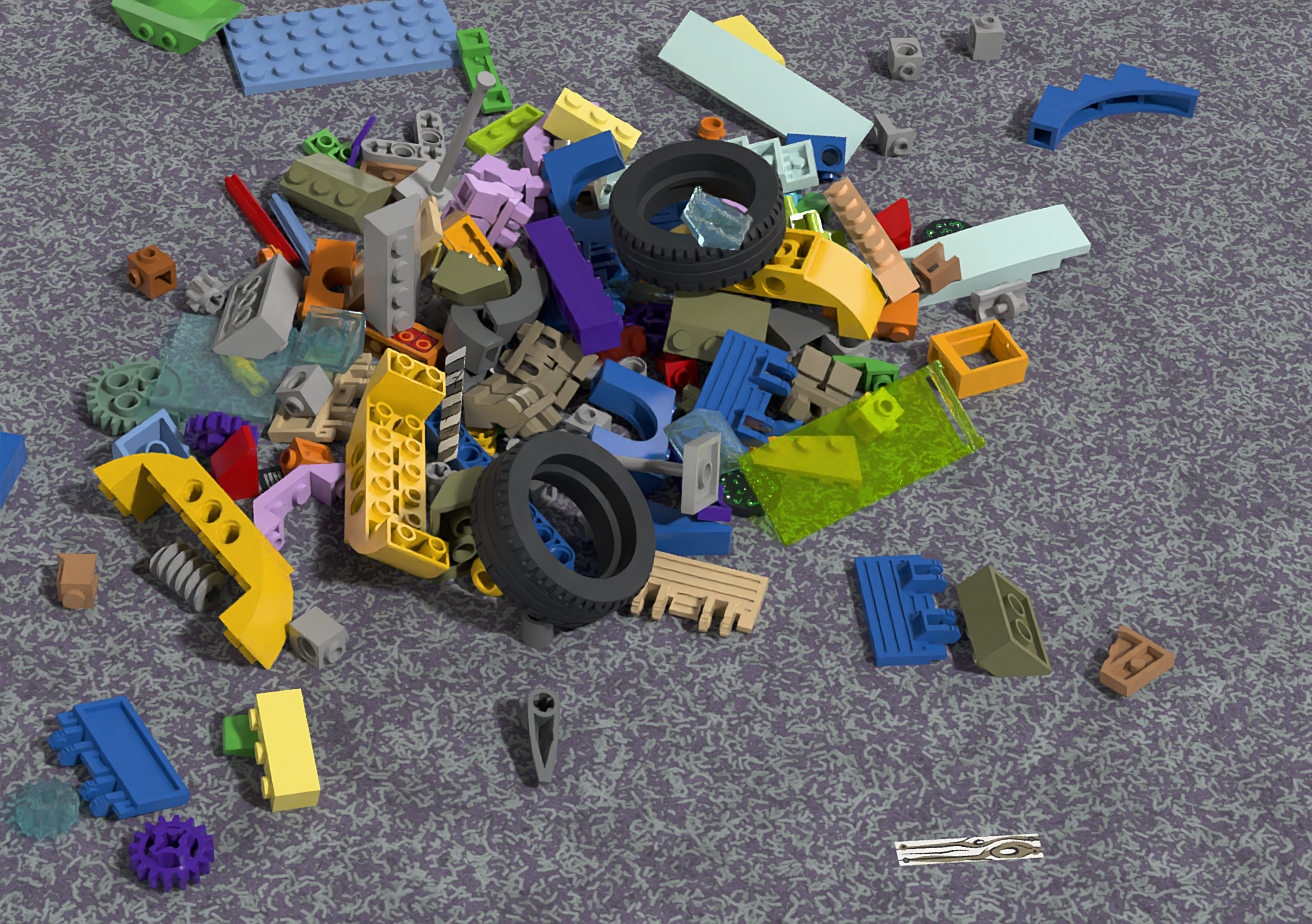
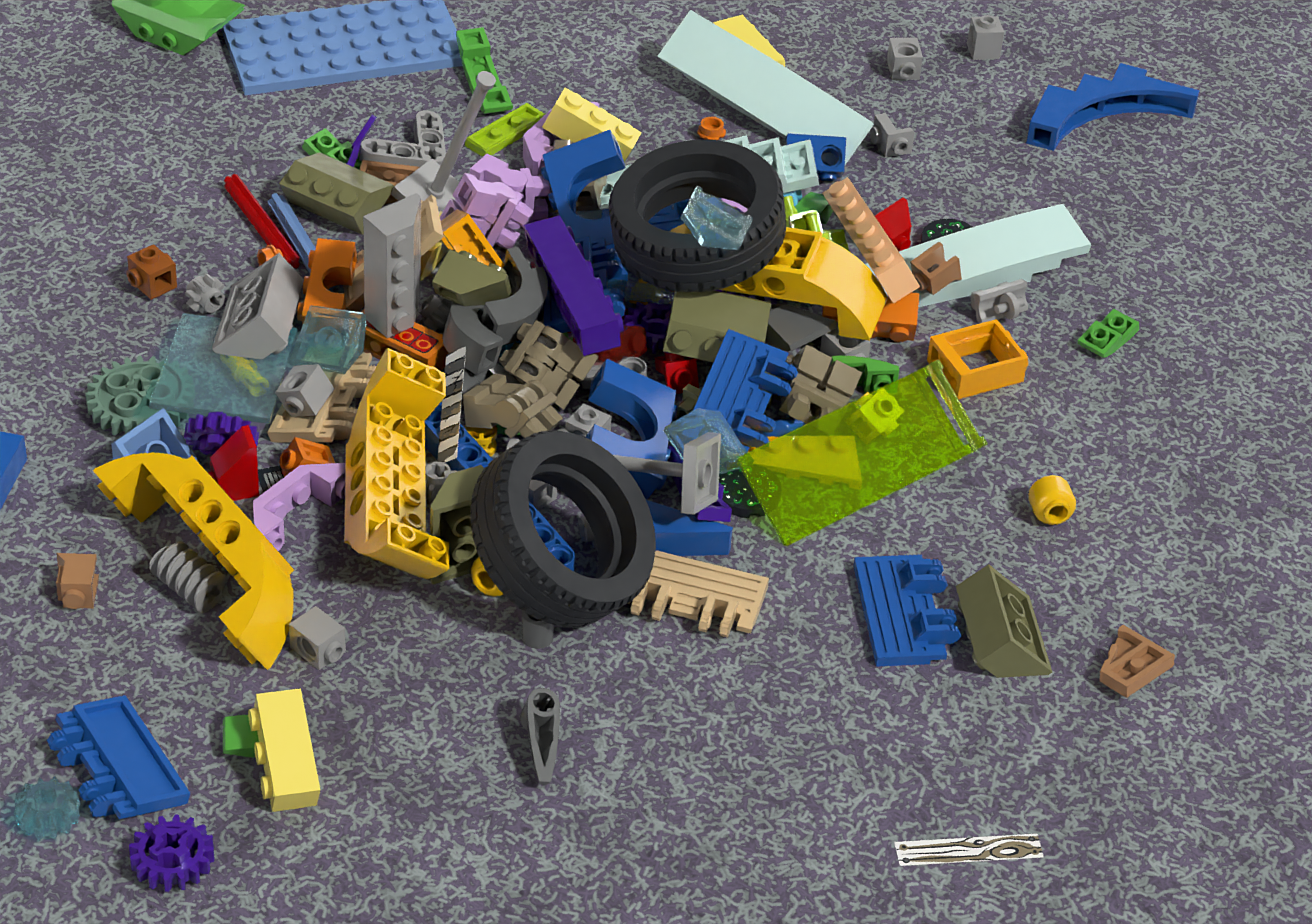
none -> yellow head [1029,475,1076,525]
none -> bright green slope [1078,309,1139,358]

